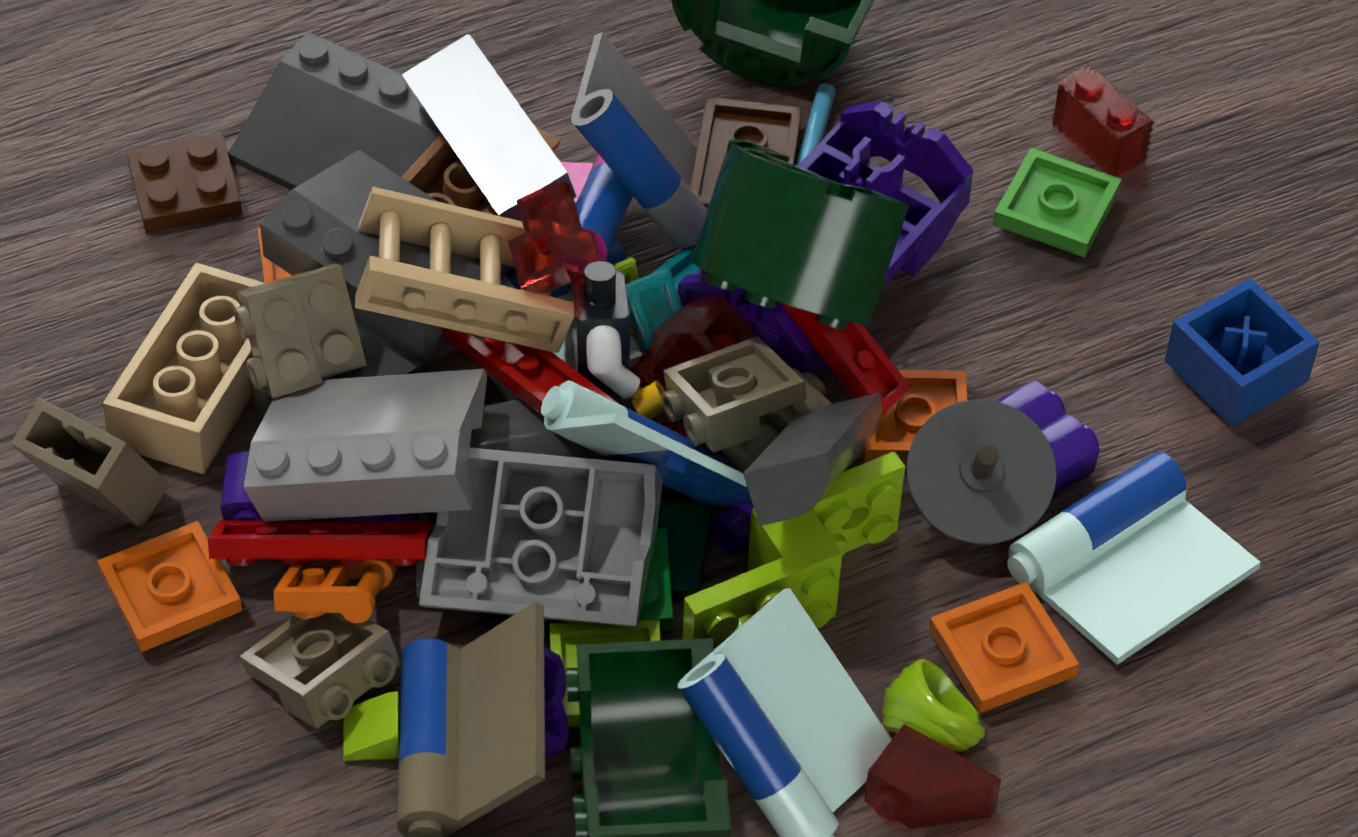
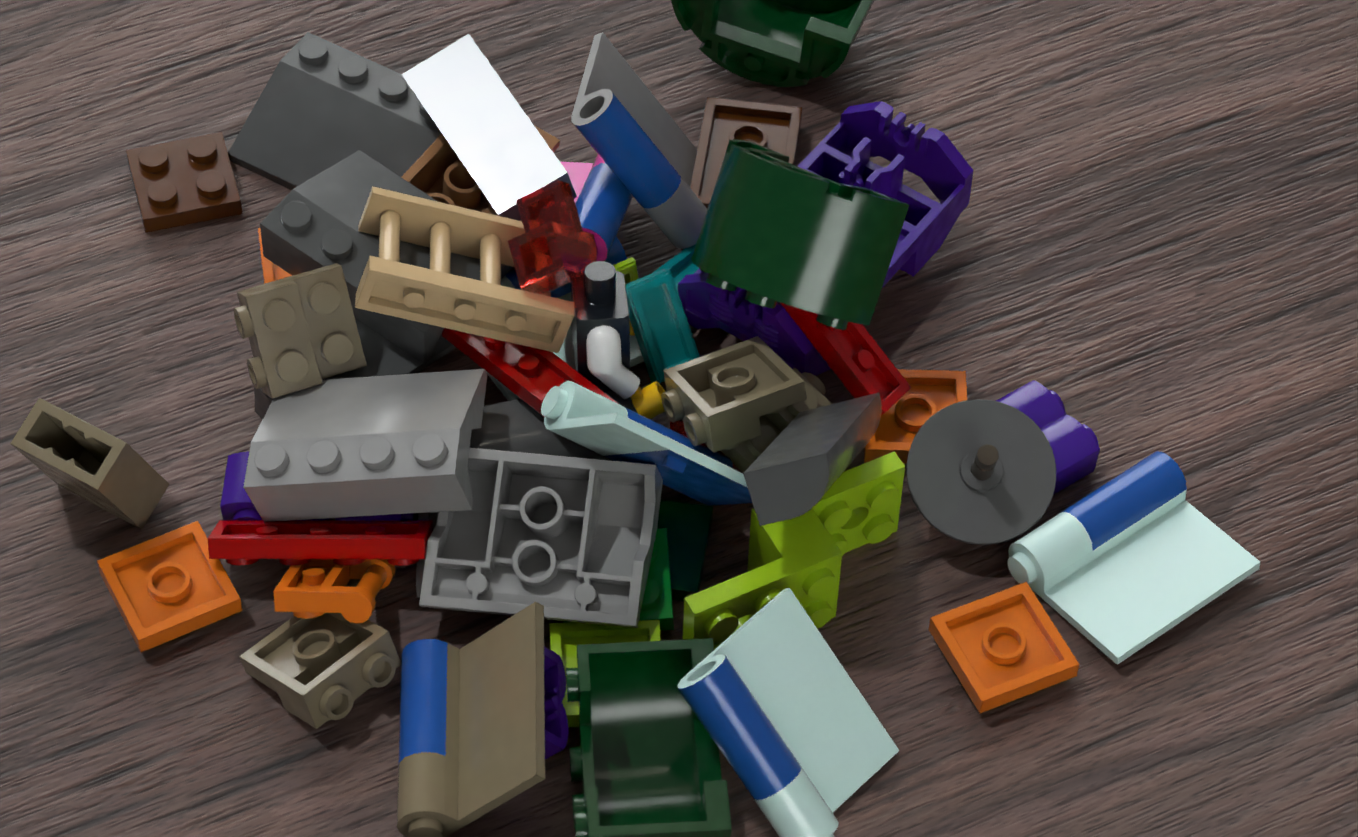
tan brick [103,263,265,475] -> none
lime slope [343,691,400,761] -> none
clear red brick [630,296,755,392] -> none
dark purple hose [710,503,754,555] -> none
medium azure bar [795,83,836,166] -> none
clear red slope [864,724,1002,829] -> none
lime hair [882,659,986,754] -> none
bright green plate [993,148,1122,258] -> none
clear red brick [1052,65,1155,177] -> none
blue brick [1165,278,1320,426] -> none

